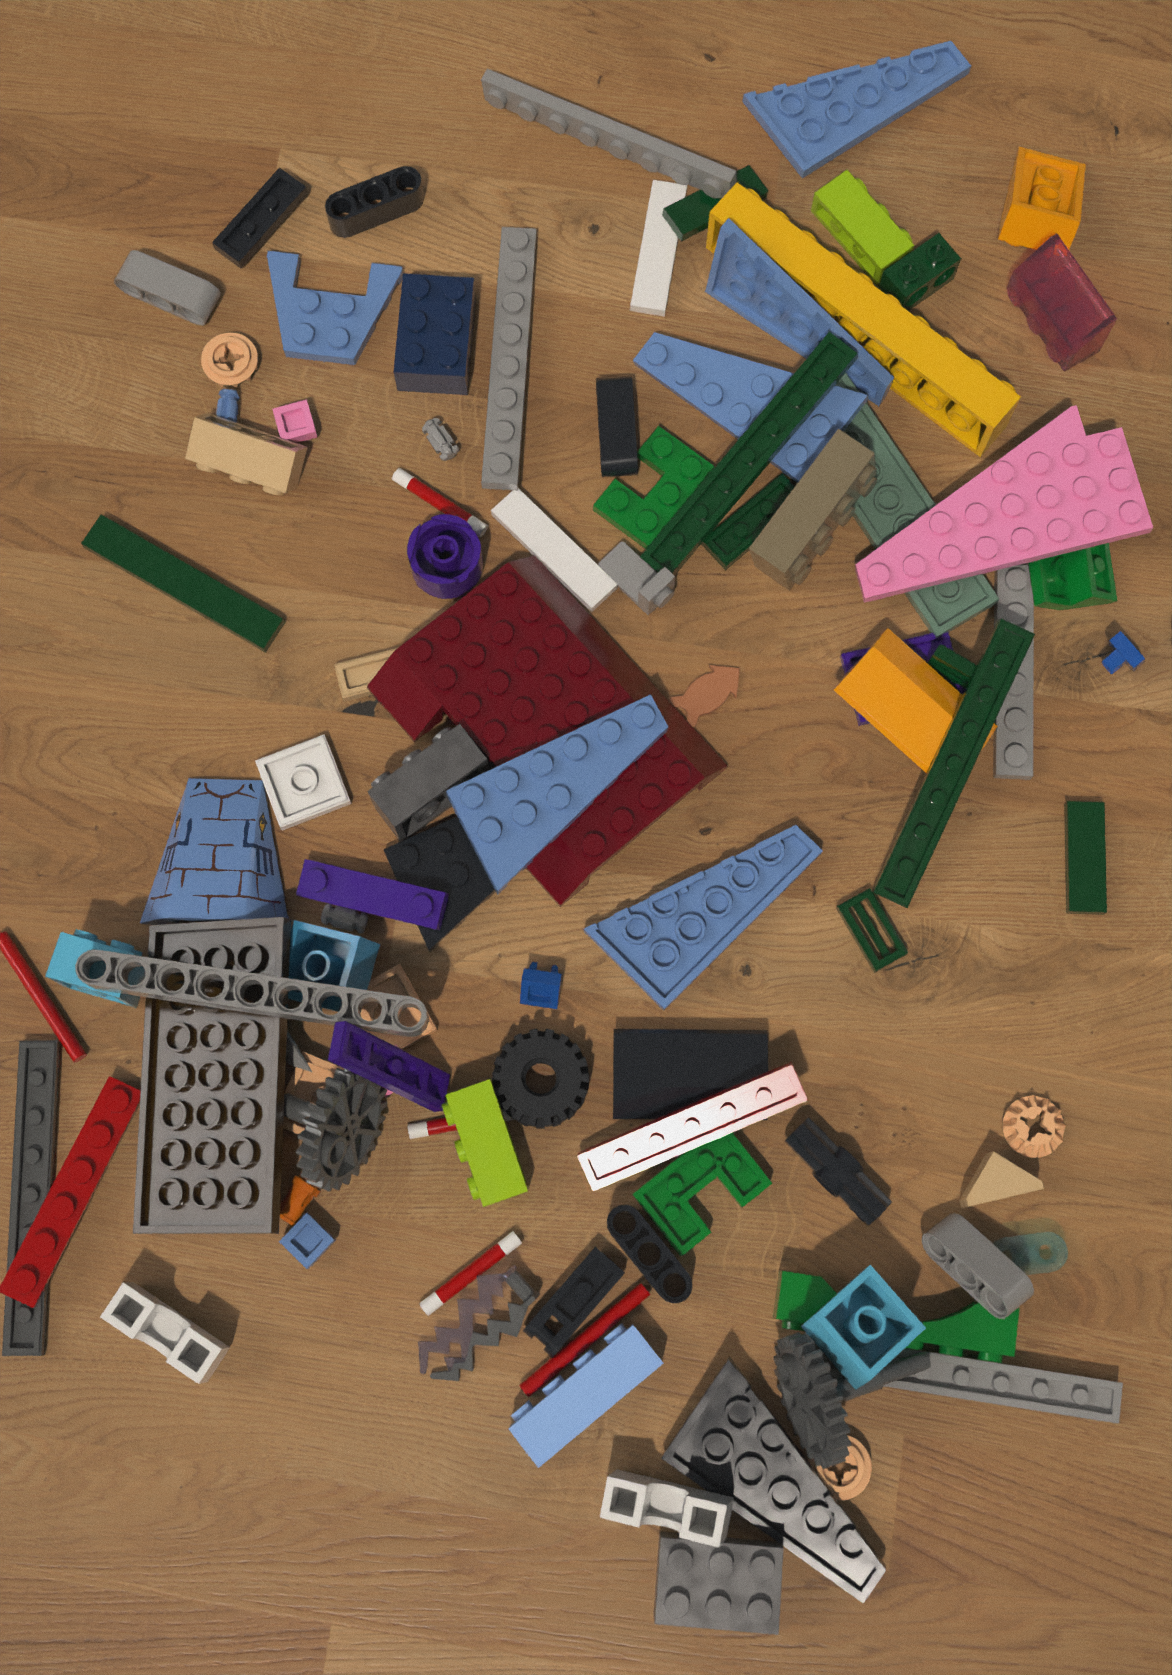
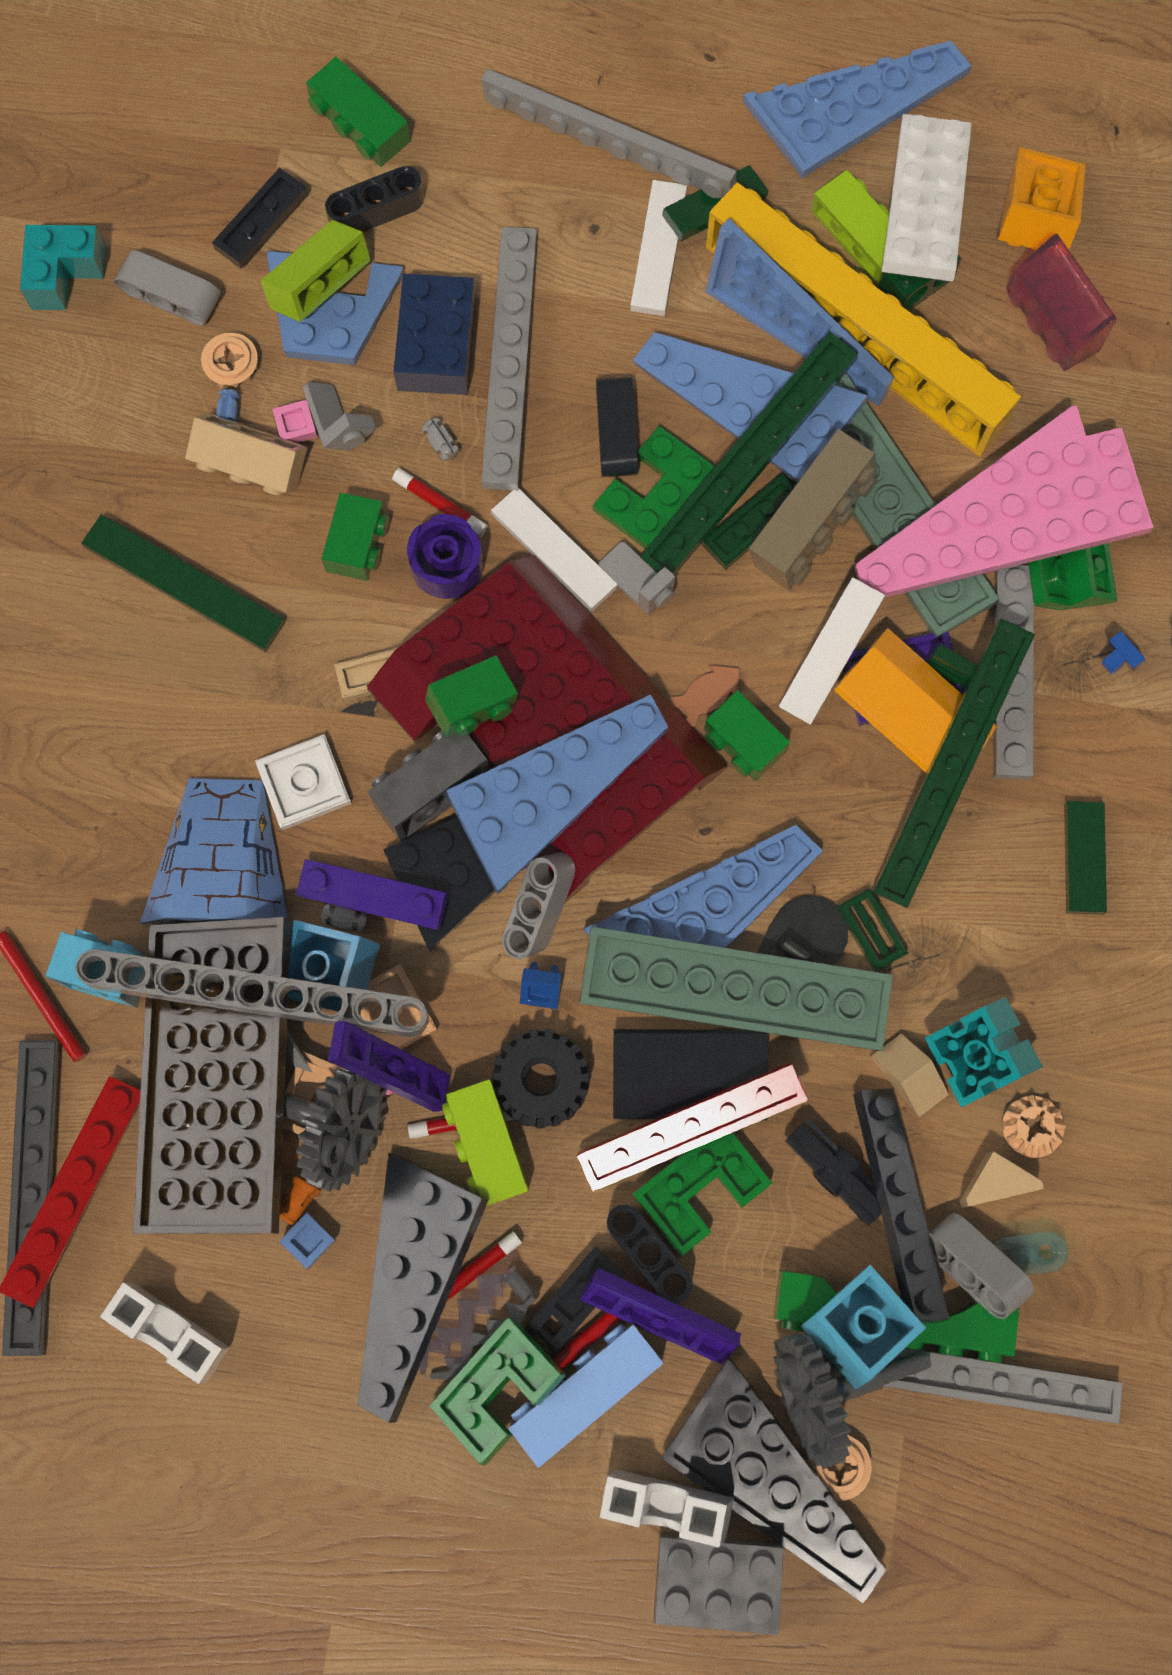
none -> teal brick [20,225,106,310]
none -> lime brick [260,220,371,322]
none -> light grey bracket [303,382,376,451]
none -> green brick [306,56,411,167]
none -> green brick [321,492,389,581]
none -> wing [358,1153,489,1423]
none -> green brick [425,655,518,738]
none -> plate [430,1317,566,1465]
none -> light grey beam [502,852,575,959]
none -> sand green plate [579,927,893,1051]
none -> dark purple plate [580,1268,741,1364]
none -> green brick [704,690,790,782]
none -> pearl dark grey shield [757,896,849,965]
none -> white tile [778,577,885,725]
none -> black plate [853,1088,950,1325]
none -> tan slope [871,1033,949,1118]
none -> white plate [881,114,971,282]
none -> teal brick [925,997,1043,1107]

